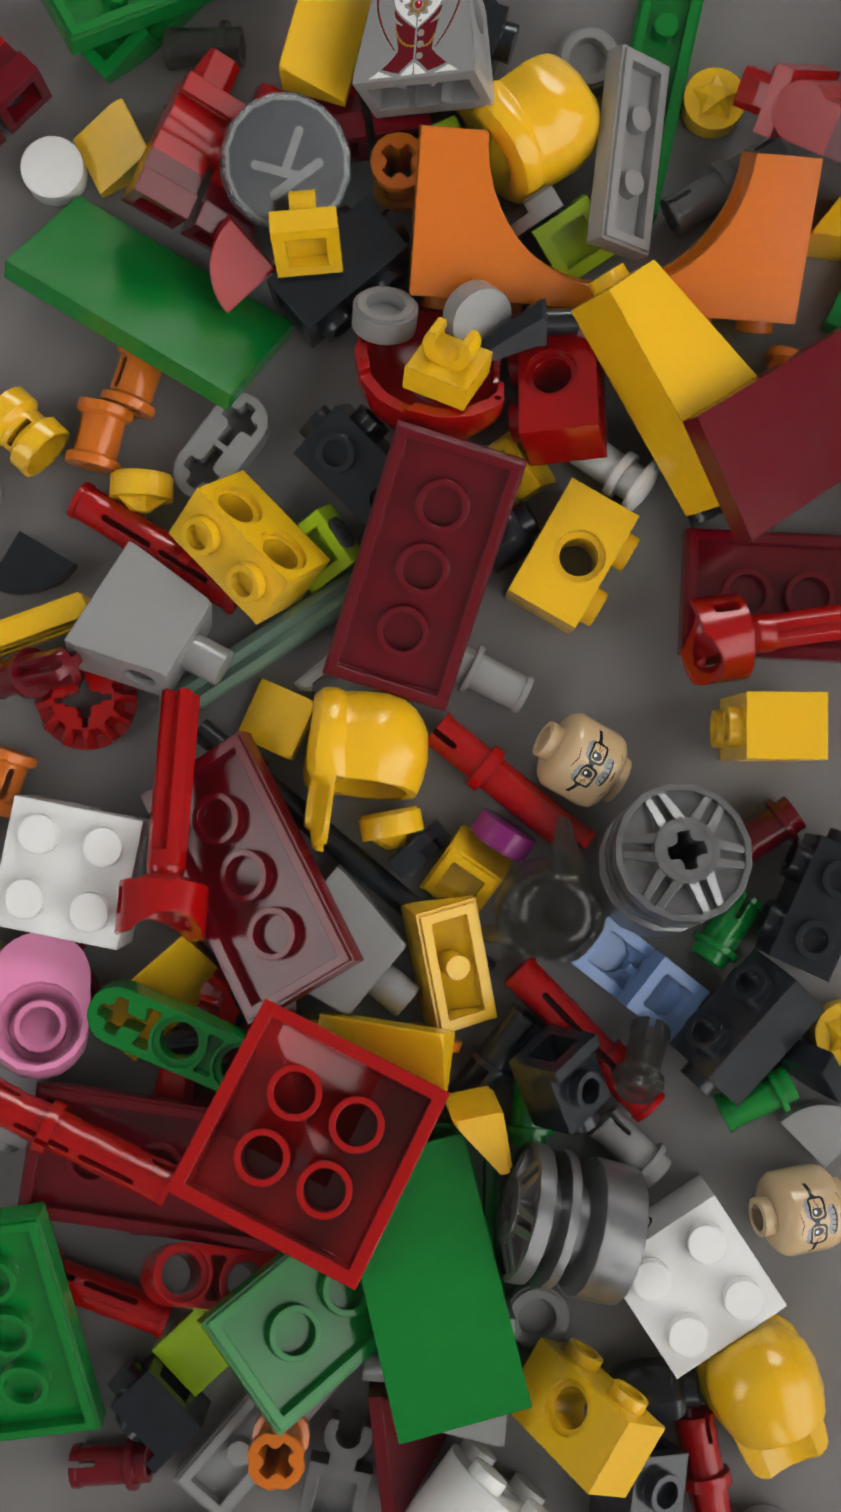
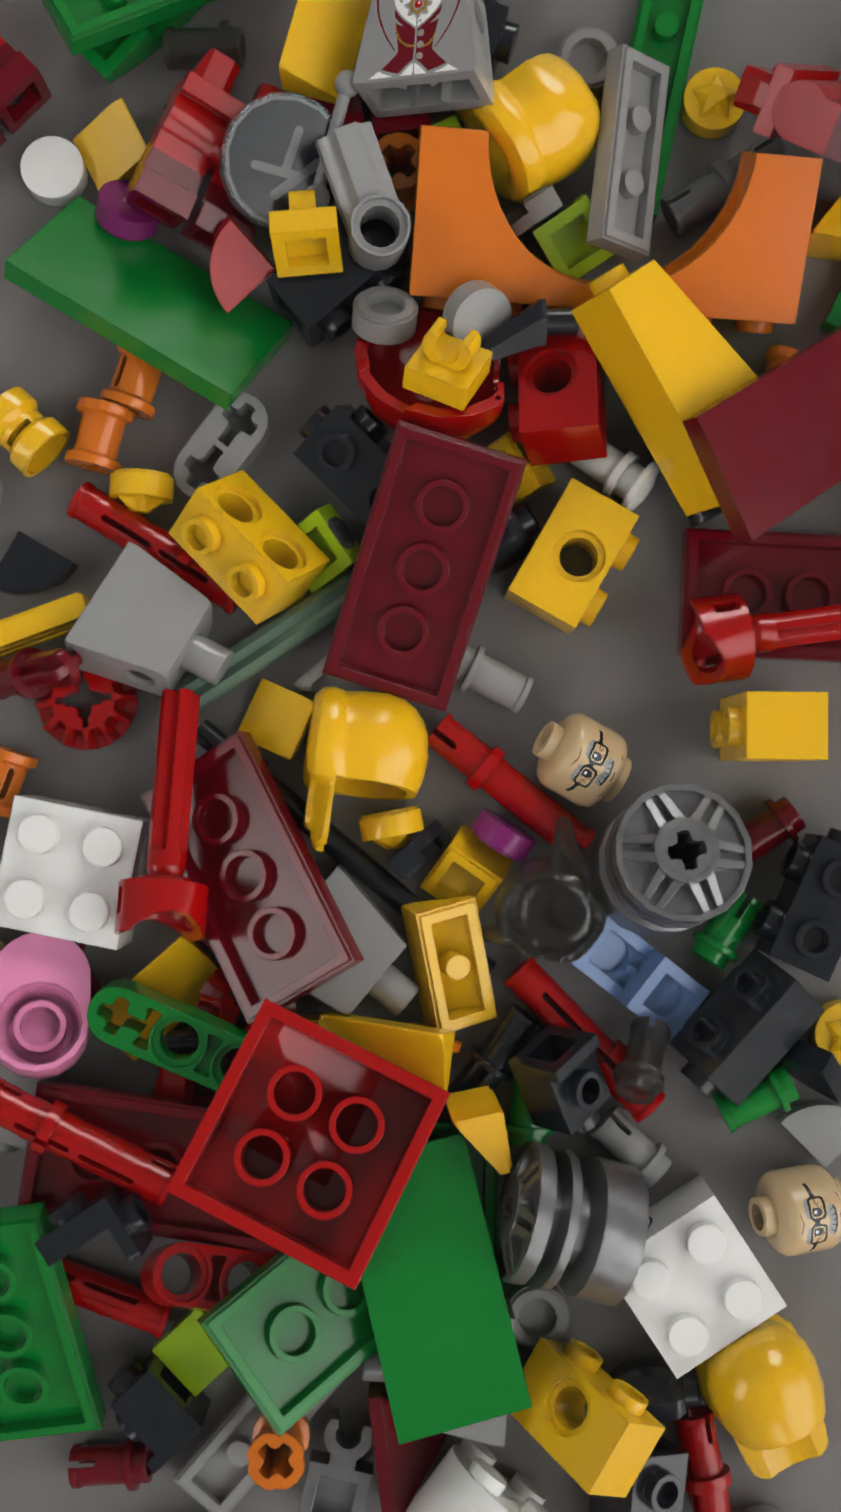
none -> black bracket [34,1184,153,1267]
none -> magenta tile [95,180,159,241]
none -> light grey hinge [305,70,358,207]
none -> light grey piece [315,121,411,271]

